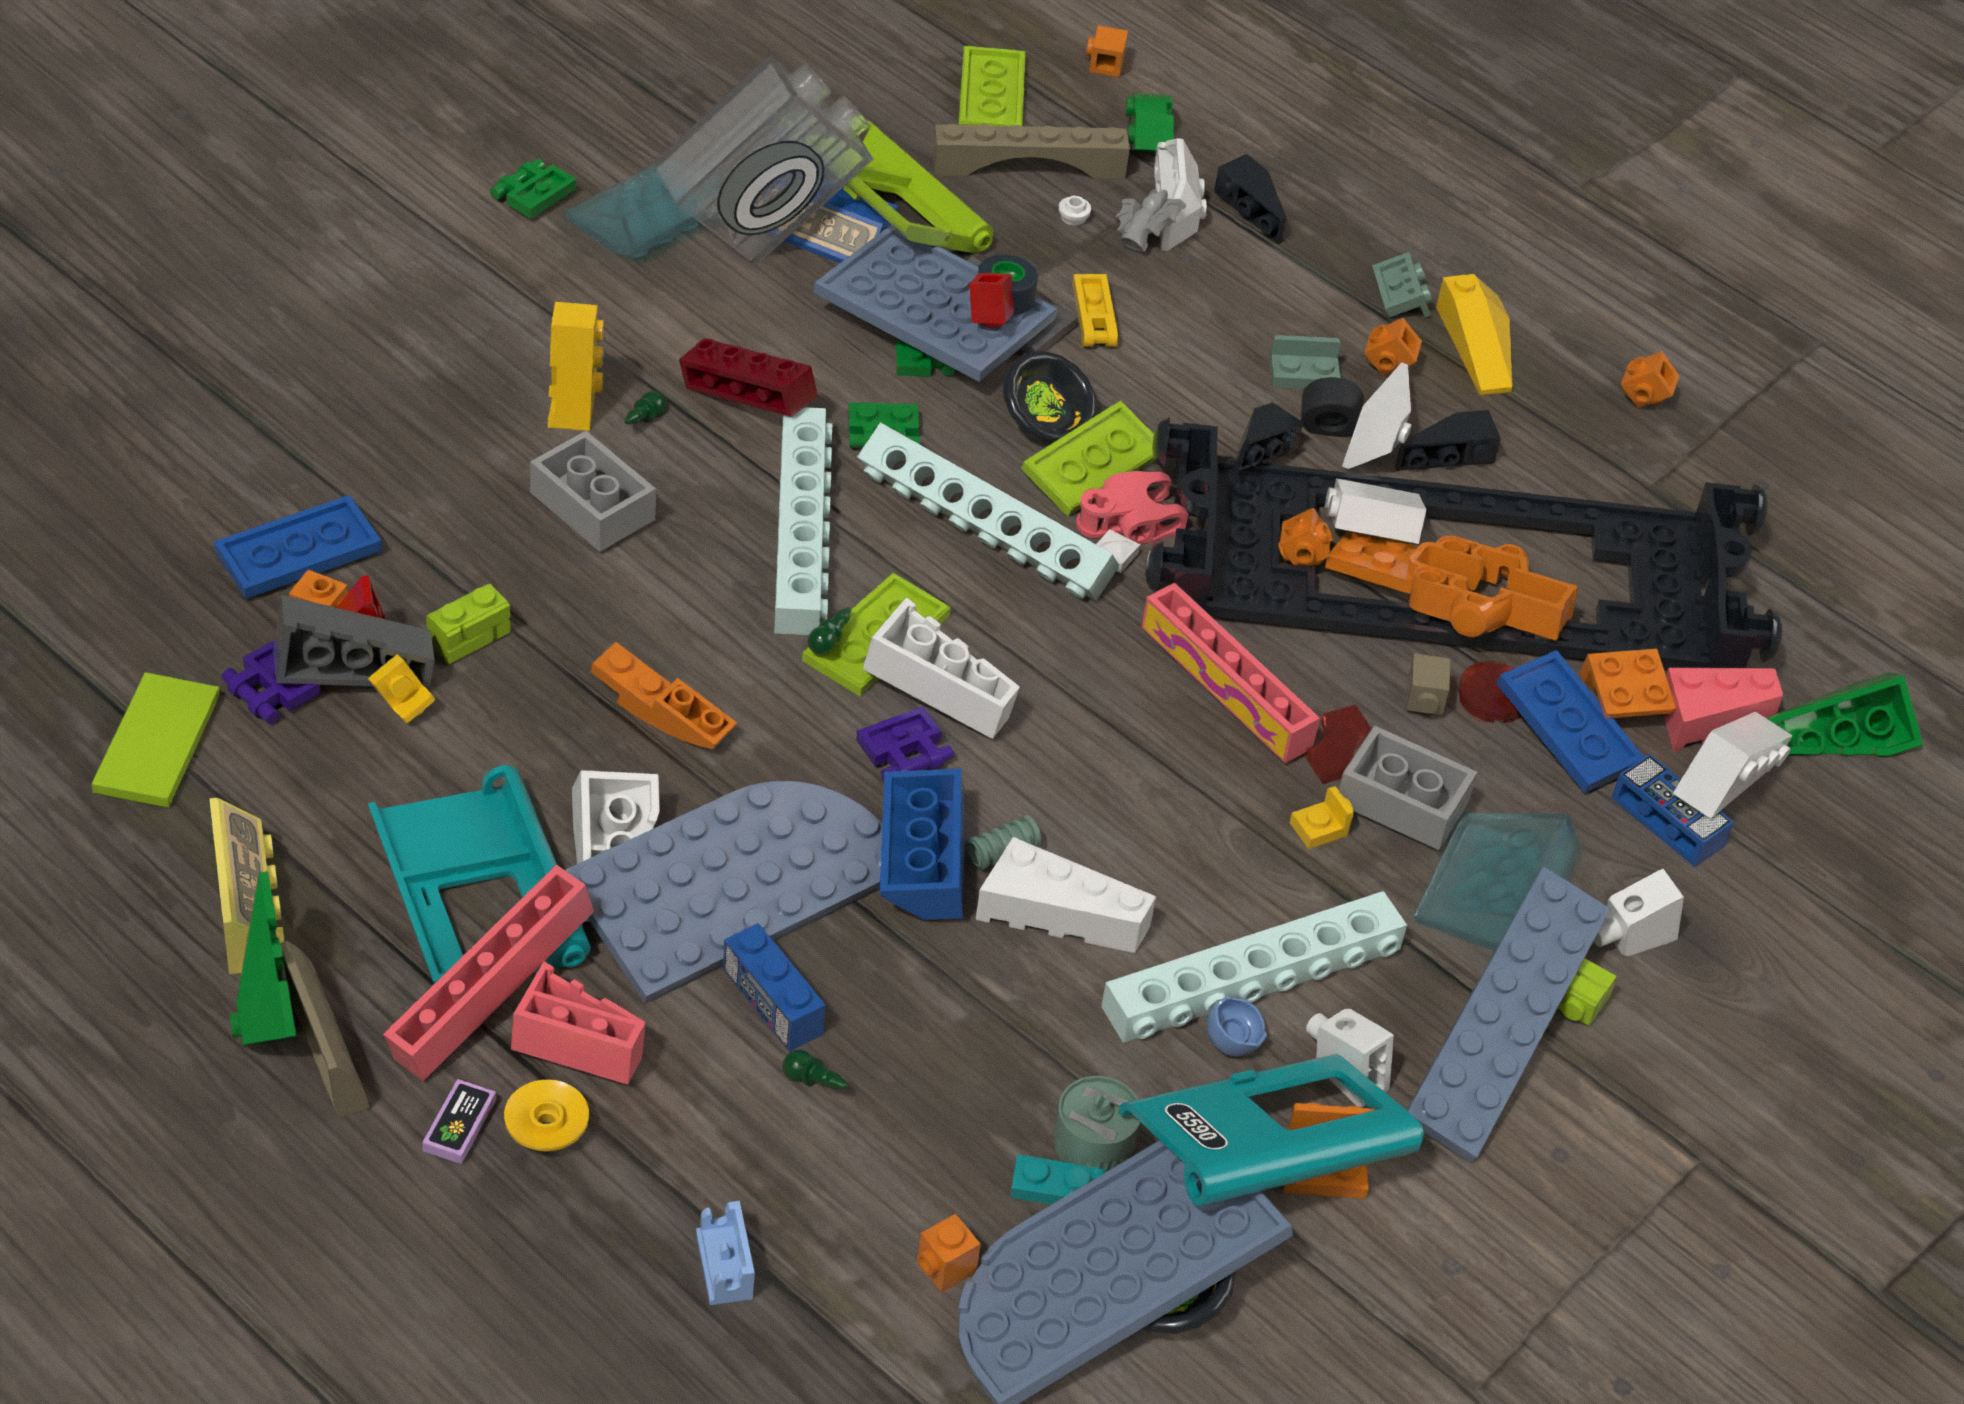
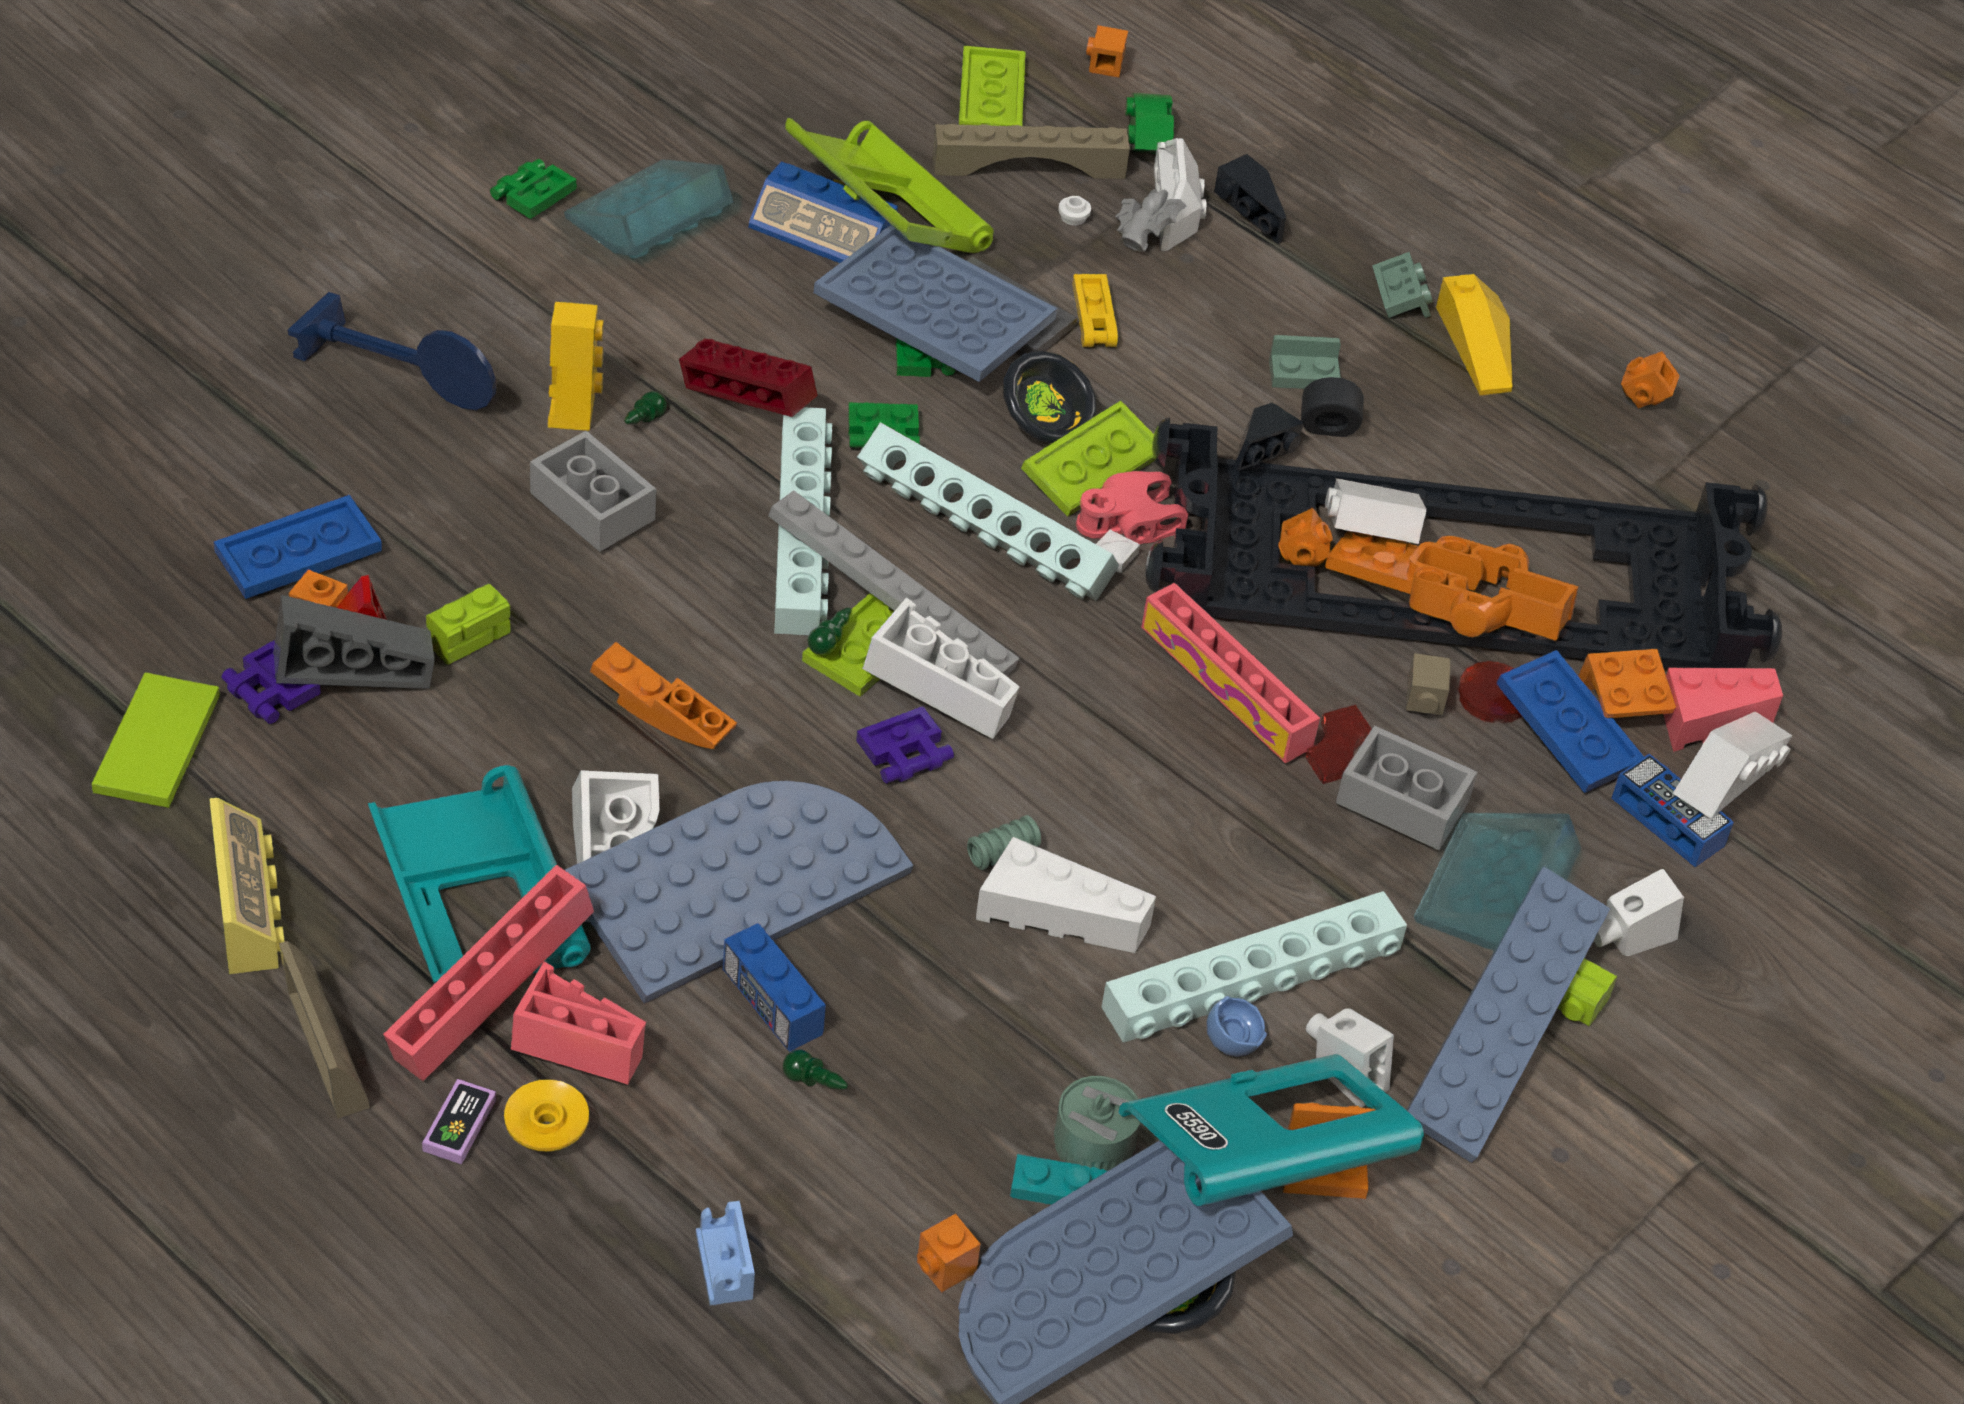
green wedge [229,871,296,1045] -> none
yellow bracket [368,654,435,723] -> none
clear brick [653,54,874,265] -> none
blue slope [880,769,965,920] -> none
red brick [969,273,1014,328] -> none
black wheel [978,254,1038,316] -> none
yellow bracket [1289,786,1354,849] -> none
white wedge [1342,362,1412,469] -> none
orange brick [1364,318,1422,377] -> none
black slope [1395,410,1501,471] -> none
green wedge [1766,672,1923,756] -> none
none -> dark blue piece [287,292,497,410]
none -> light grey plate [768,490,1019,676]

